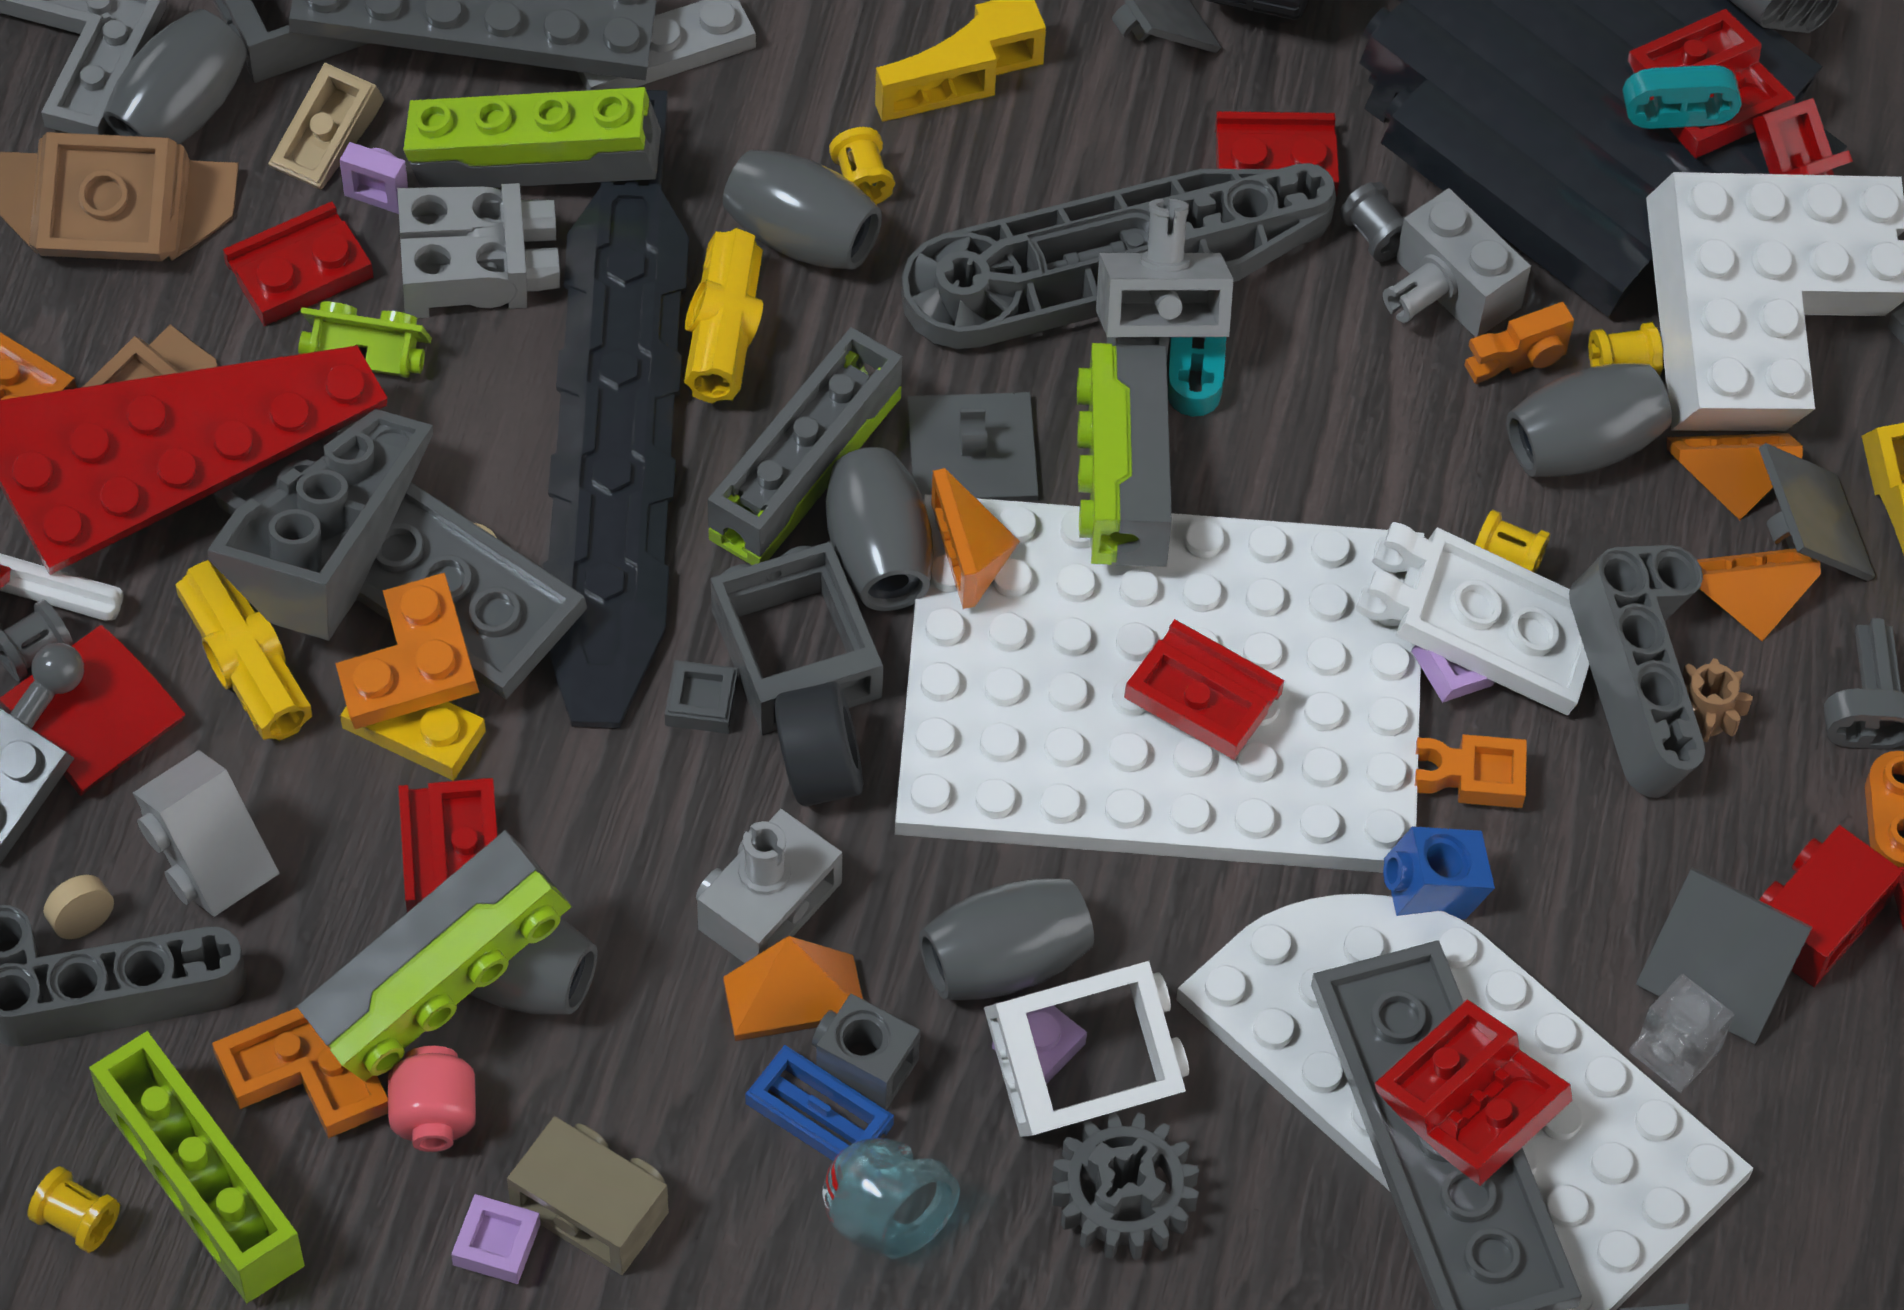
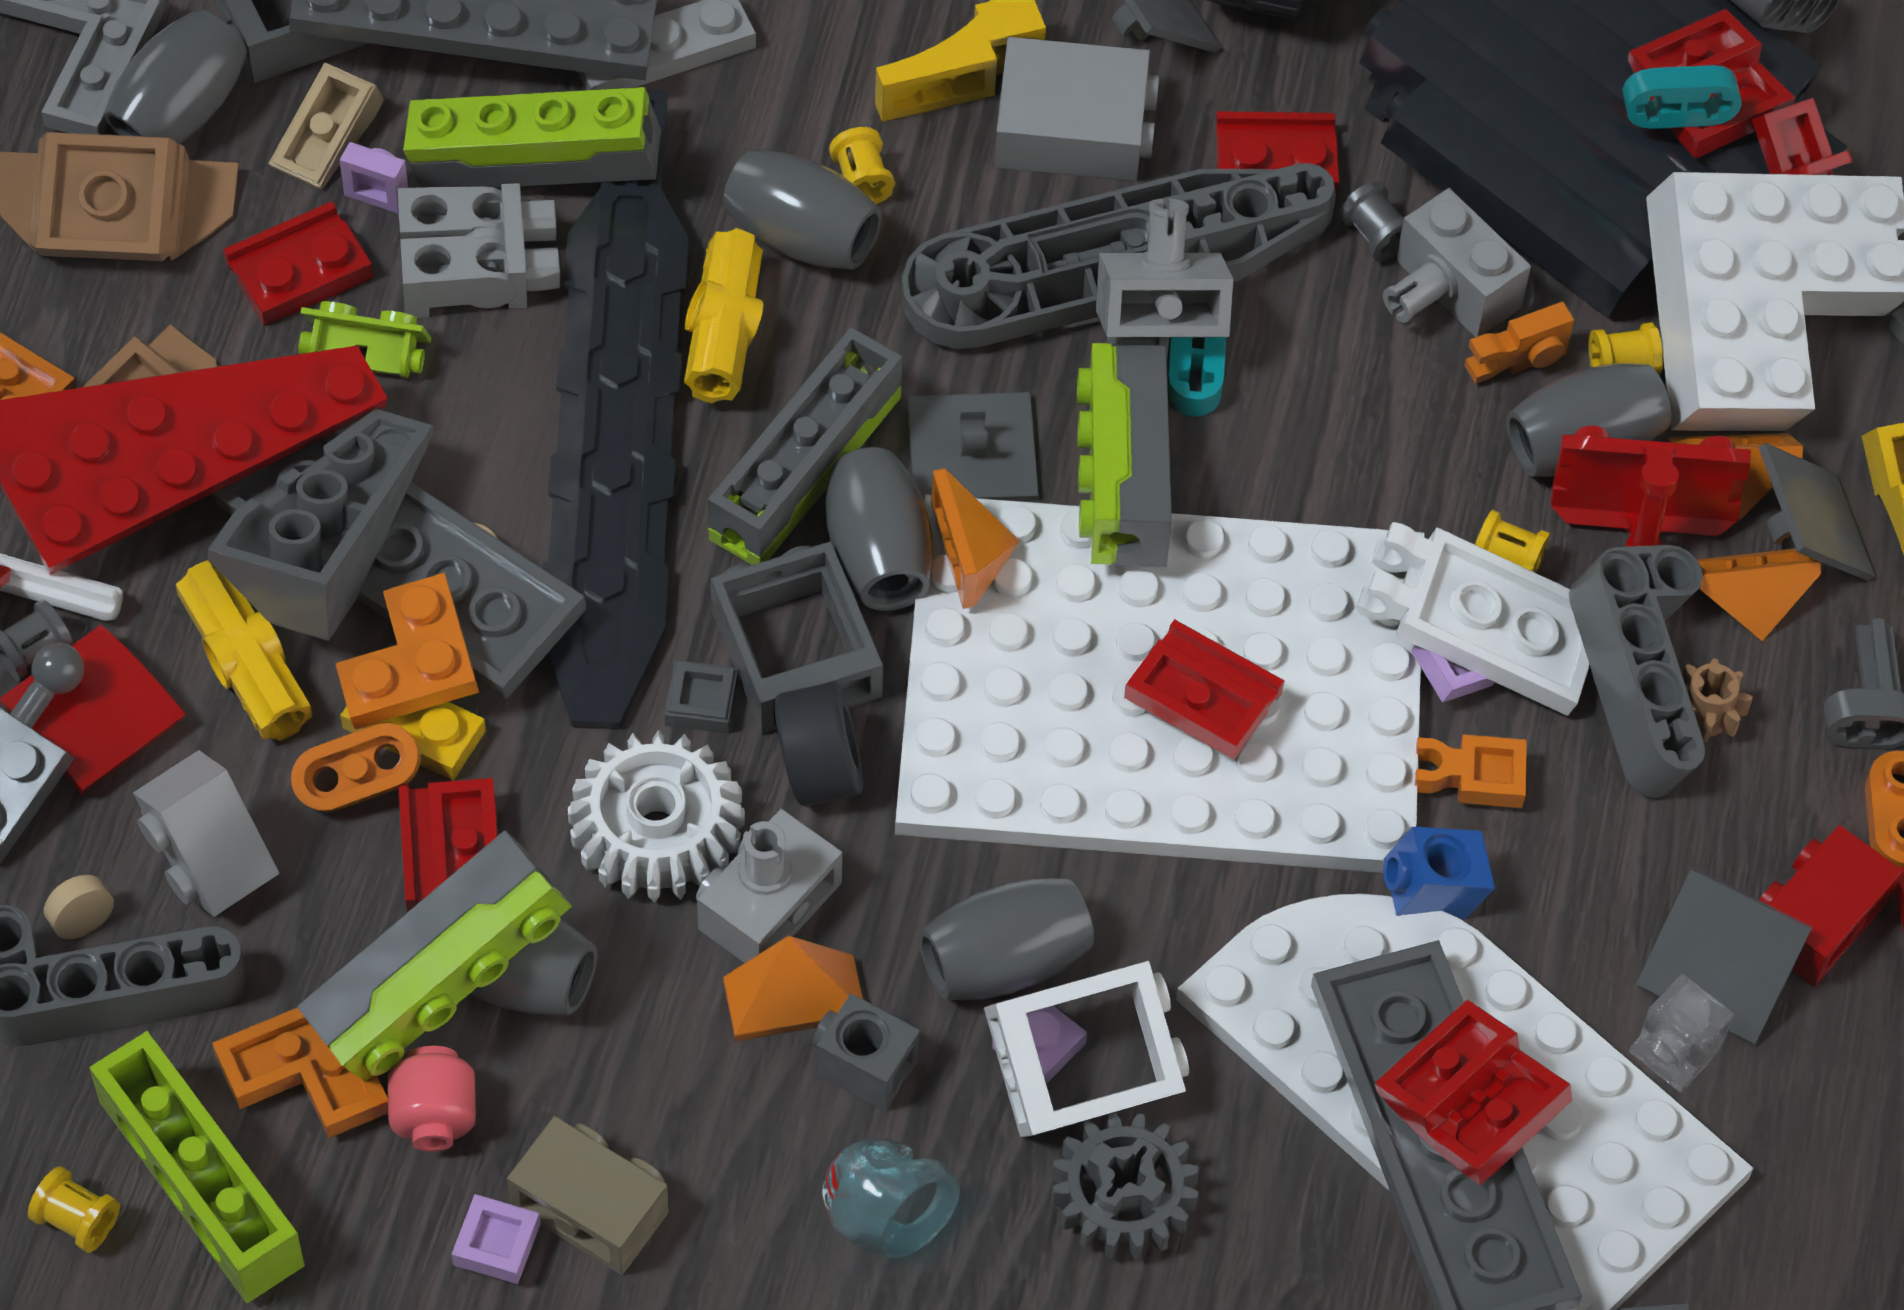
blue tile [745,1045,894,1175] -> none
none -> orange plate [291,723,421,813]
none -> white gear [568,730,745,903]
none -> light grey brick [995,37,1159,181]
none -> red shield [1550,425,1751,547]

